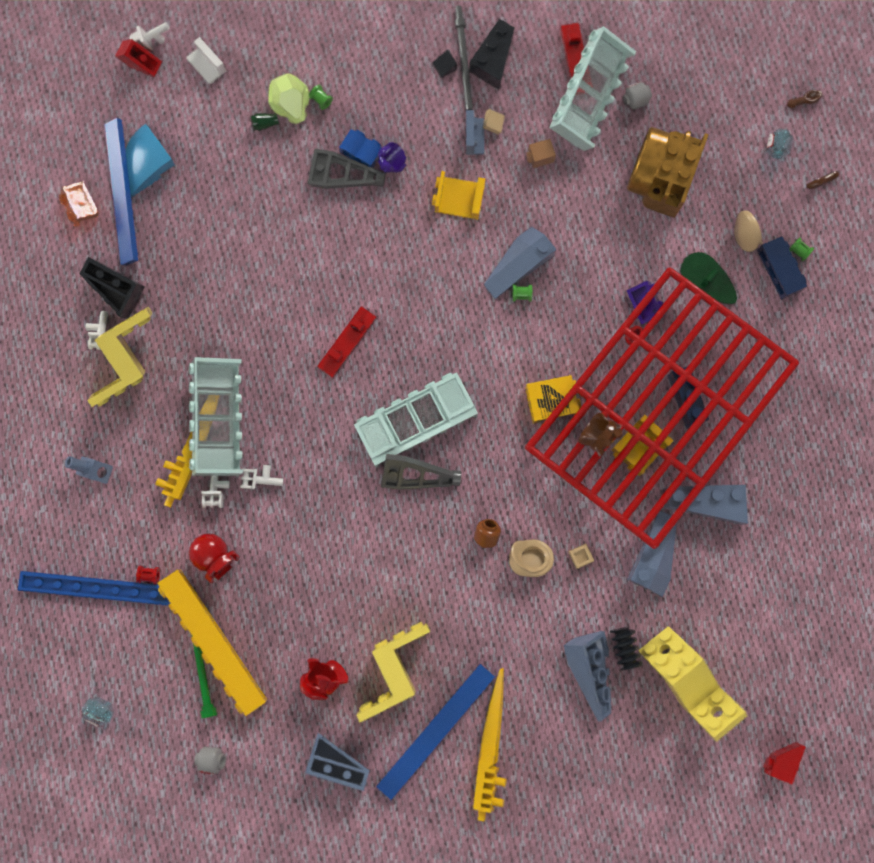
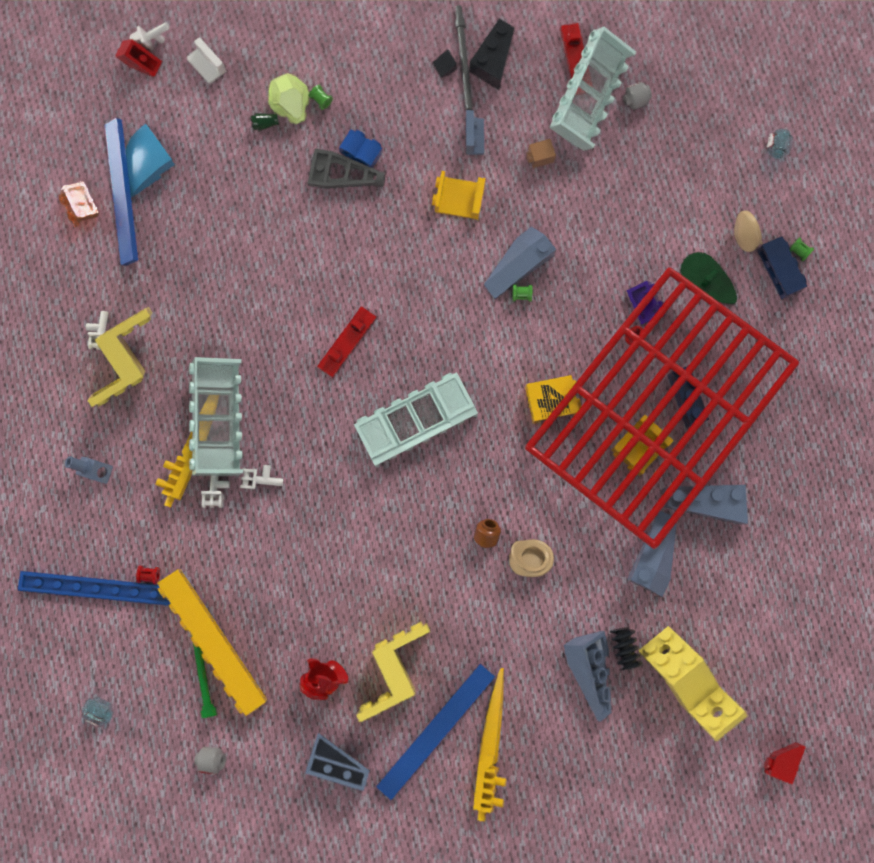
black wedge [79,257,145,319] -> none
red tile [188,534,240,584] -> none
dark purple hair [378,142,407,173] -> none
dark grey plate [381,454,461,490] -> none
tan tile [483,109,505,134] -> none
tan tile [568,544,594,569] -> none
reddish brown hair [578,412,623,456] -> none
pearl gold brick [627,127,709,218] -> none
reddish brown piece [787,90,822,108] -> none
reddish brown piece [806,171,839,189] -> none

